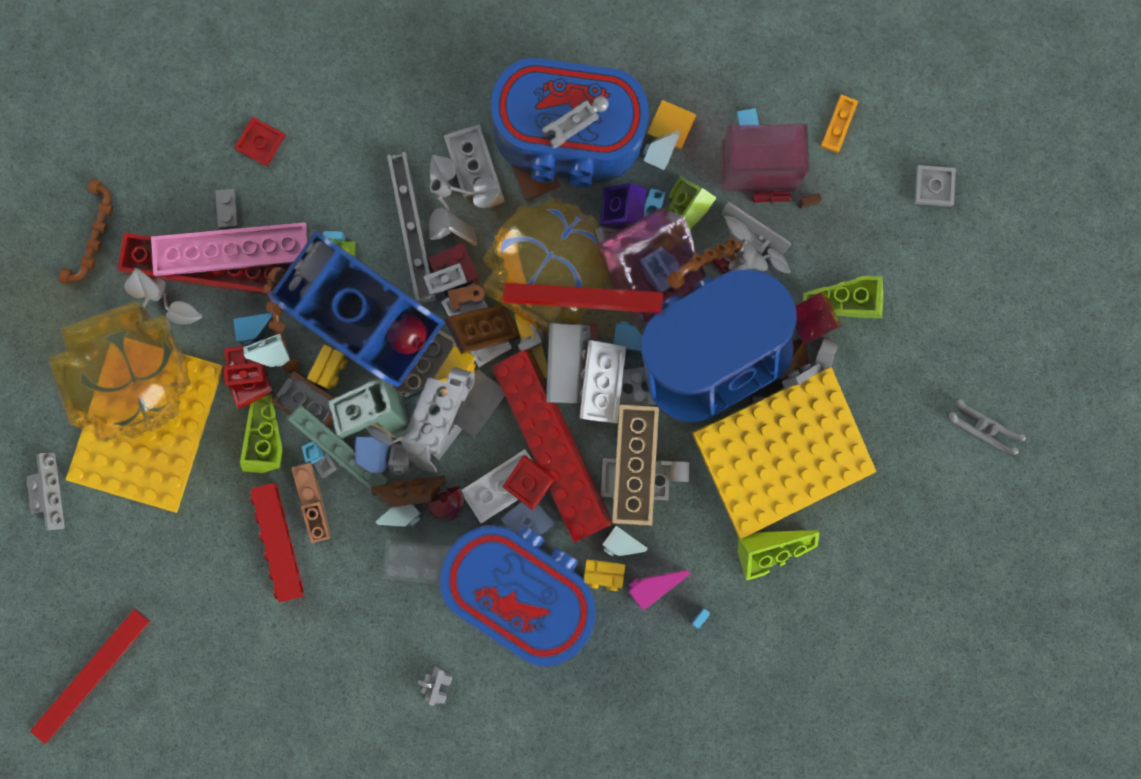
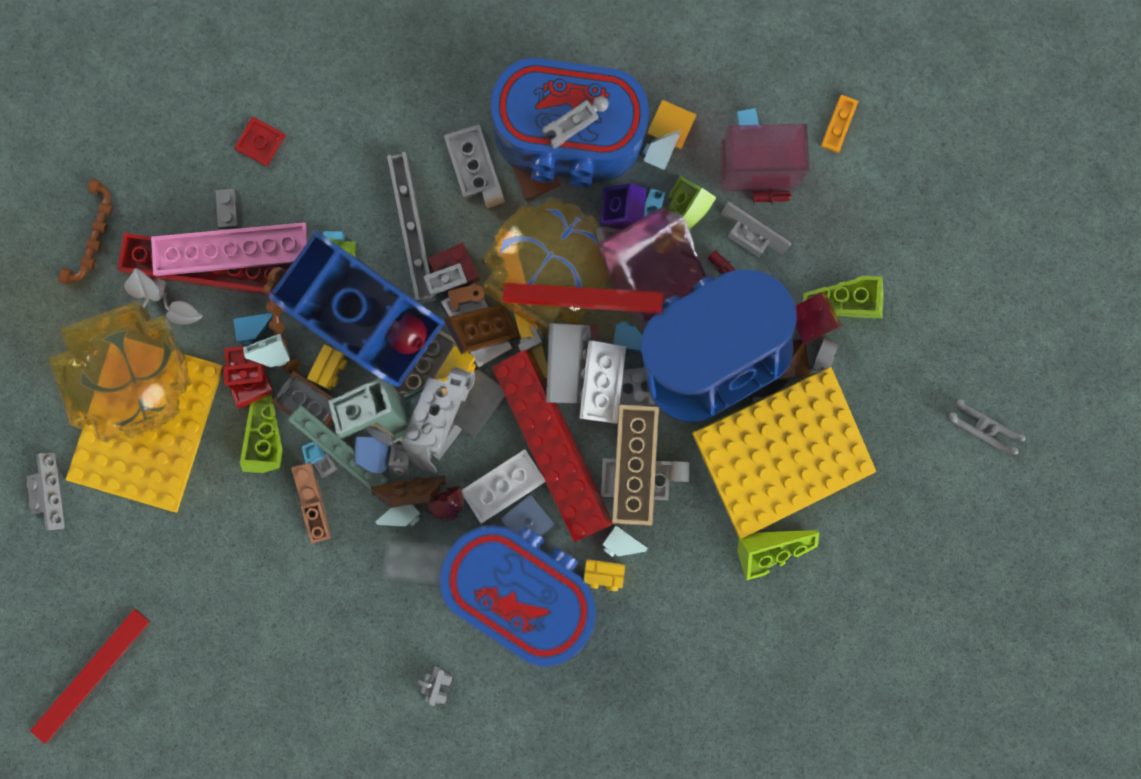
red brick [249,483,305,603] -> none
light grey hinge [289,241,335,298] -> none
light grey plant [429,155,500,240] -> none
light grey slope [440,212,478,246] -> none
red tile [502,455,555,510] -> none
dark pink slope [627,569,690,611] -> none
medium blue slope [639,247,680,293] -> none
dark orange bar [667,238,742,289] -> none
medium azure tile [691,608,710,628] -> none
light grey plant [723,215,791,274] -> none
light grey plate [782,363,822,388] -> none
reddish brown tile [799,193,822,209] -> none
light grey plate [914,165,956,207] -> none

